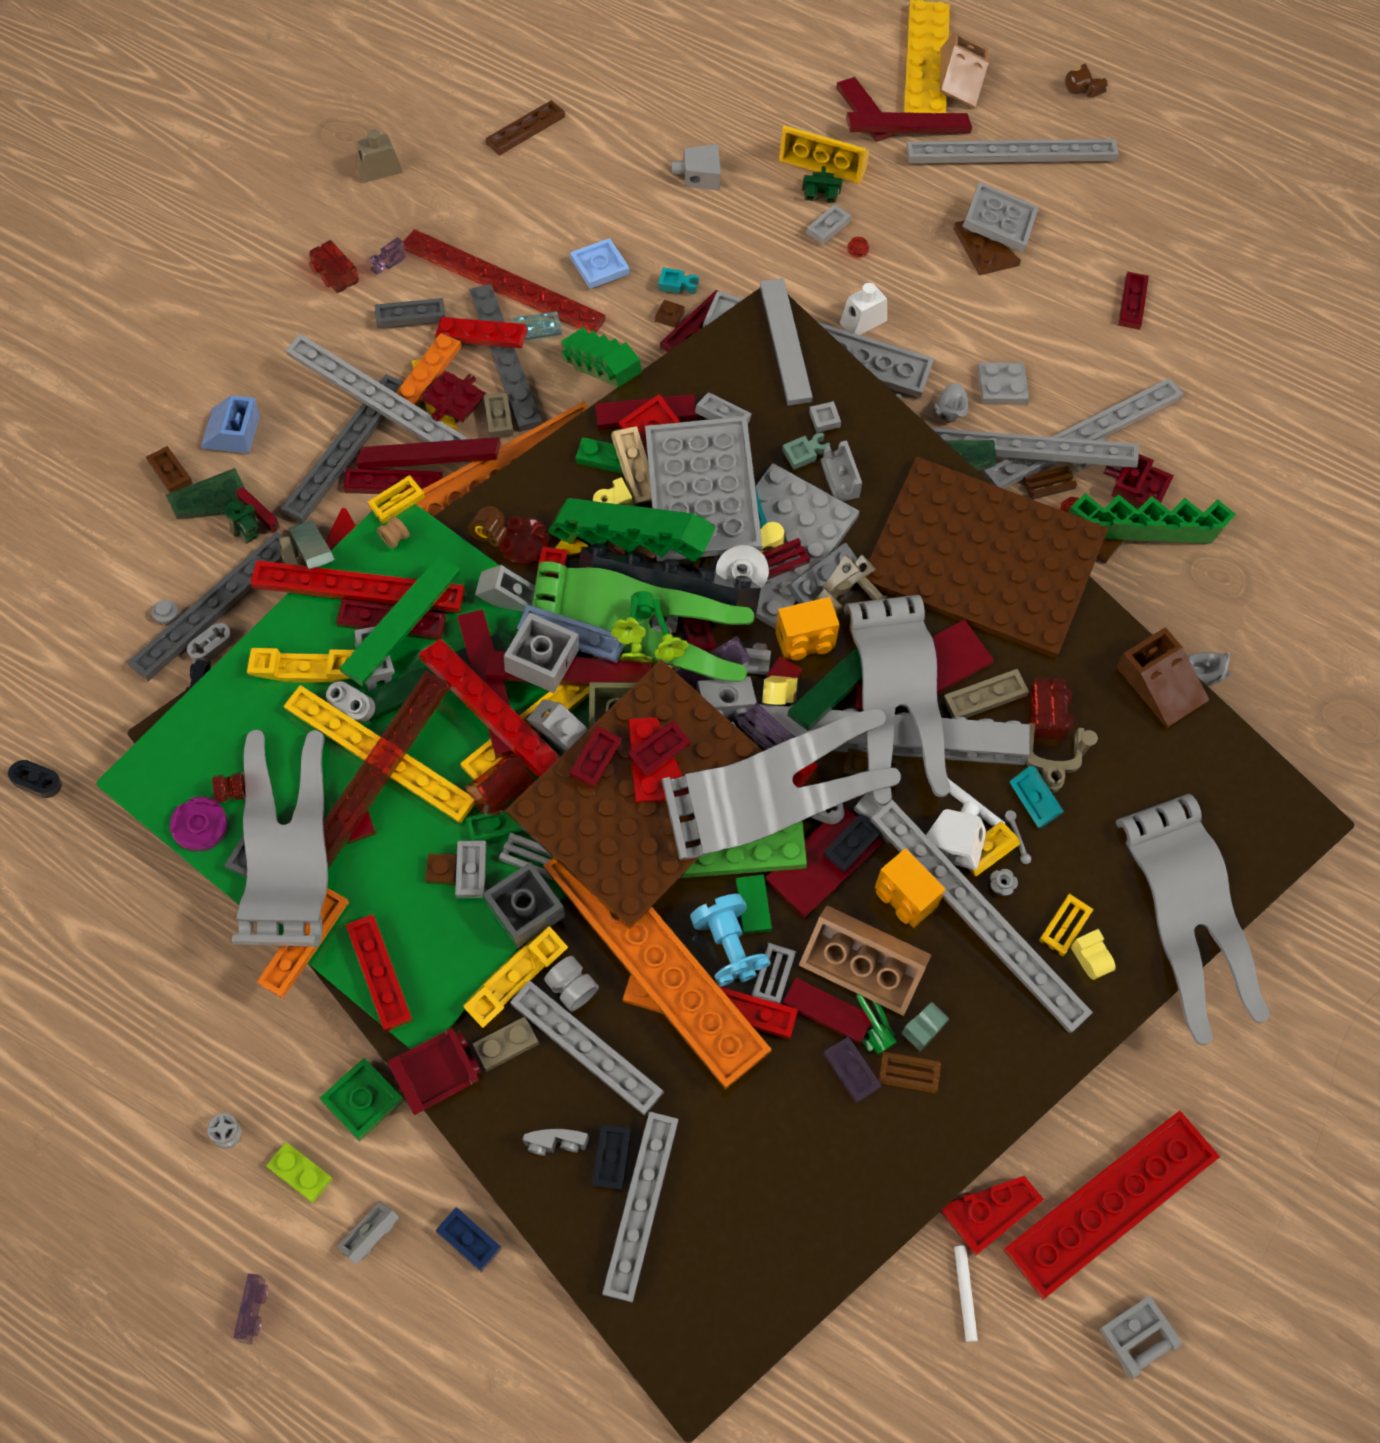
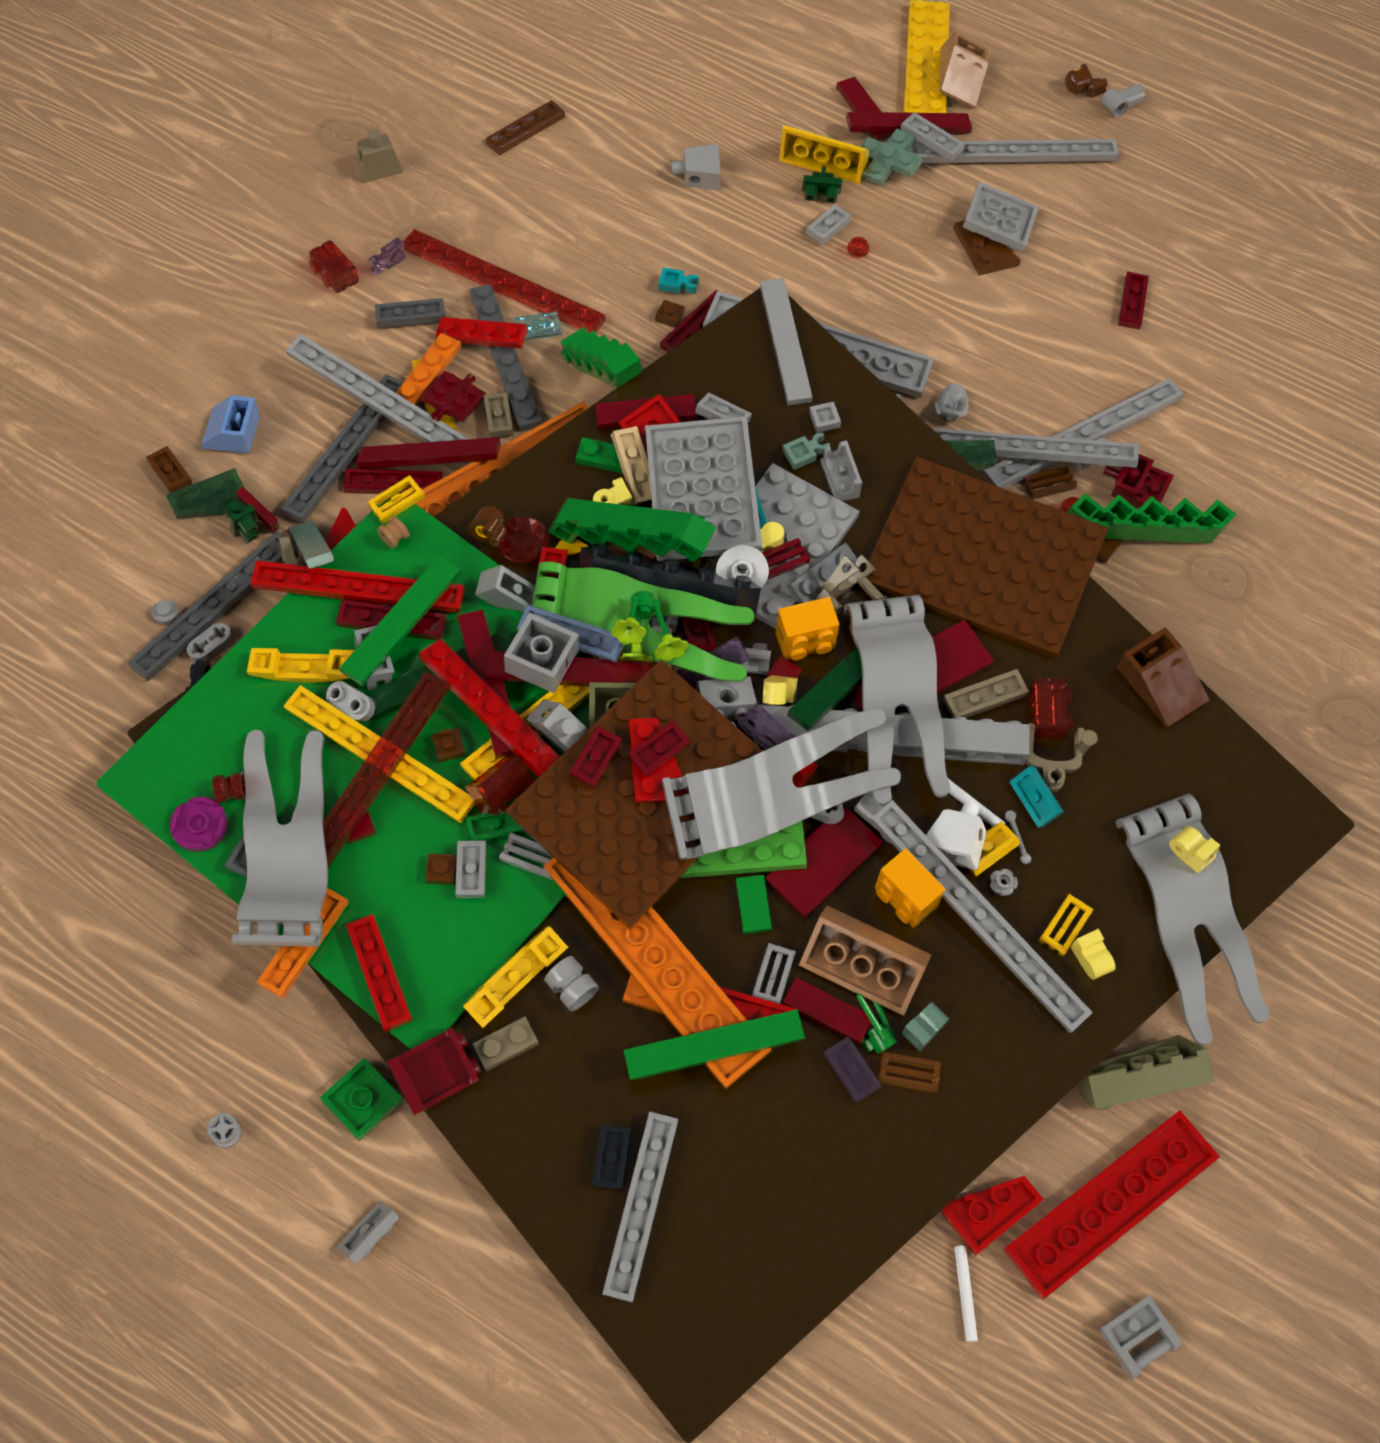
black plate [8,760,62,798] -> none
plate [234,1273,268,1344] -> none
lime plate [266,1142,333,1204] -> none
dark blue plate [435,1207,502,1272] -> none
dark grey brick [483,862,565,949] -> none
light grey plate [510,980,663,1116] -> none
light grey slope [523,1129,589,1156] -> none
light blue plate [570,238,630,289] -> none
medium azure piece [690,894,771,987] -> none
black plate [823,814,882,874] -> none
white torso [840,283,887,335] -> none
light grey plate [977,362,1029,405] -> none
light grey hat [1188,652,1232,686] -> none
none -> reddish brown tile [432,728,466,763]
none -> green tile [624,1010,805,1081]
none -> sand green plate [860,129,922,186]
none -> light grey plate [901,112,965,161]
none -> olive wedge [1079,1035,1214,1110]
none -> light grey piece [1101,84,1146,117]
none -> light yellow leg [1169,826,1220,874]

